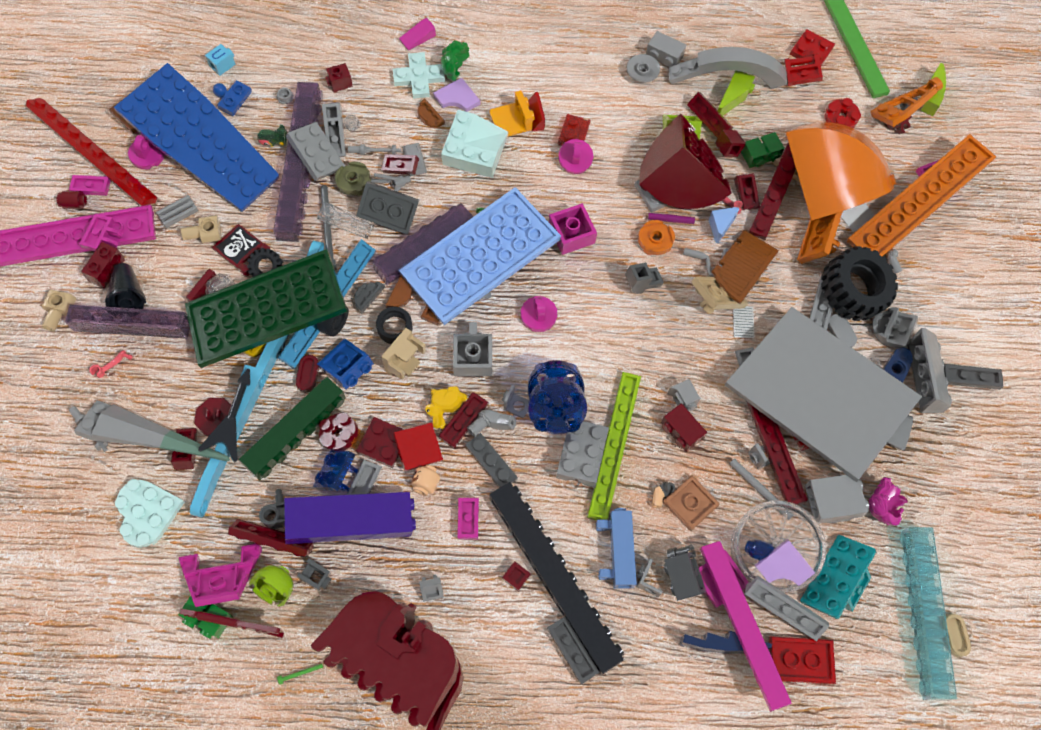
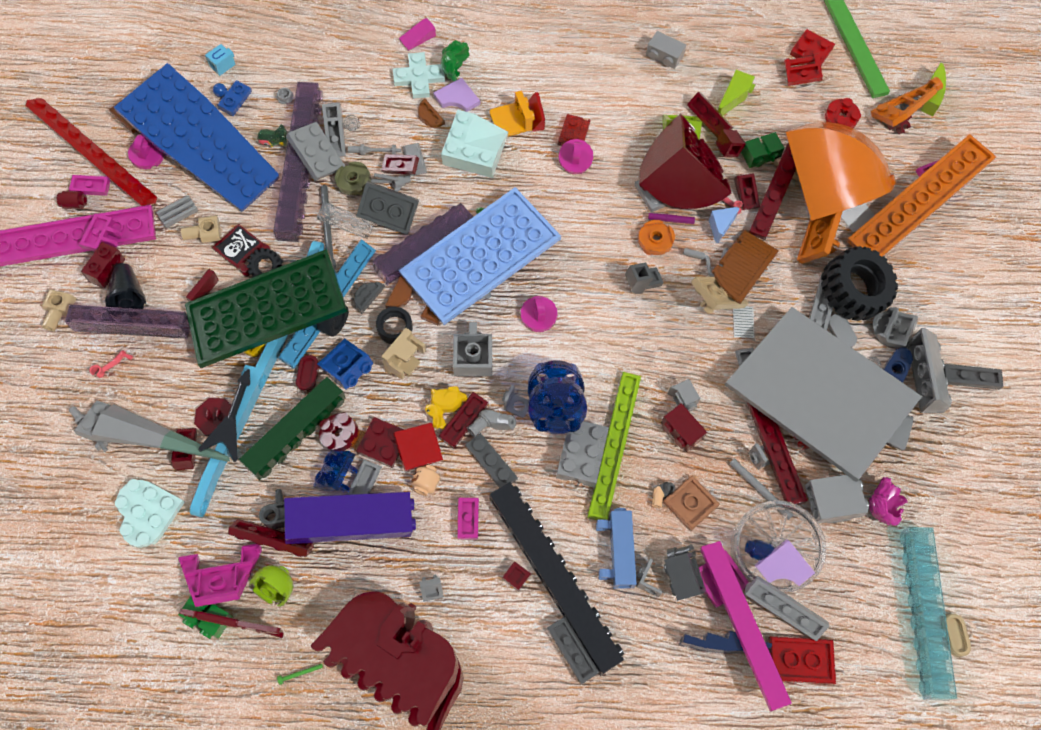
clear head [205,273,235,295] -> none
dark grey window [297,559,332,591] -> none
dark red brick [325,63,353,92] -> none
dark pink brick [548,203,597,255] -> none
light grey dish [627,54,660,83] -> none
light grey arch [669,47,787,89] -> none
teal bracket [800,535,876,619] -> none
light grey arm [885,249,903,273] -> none

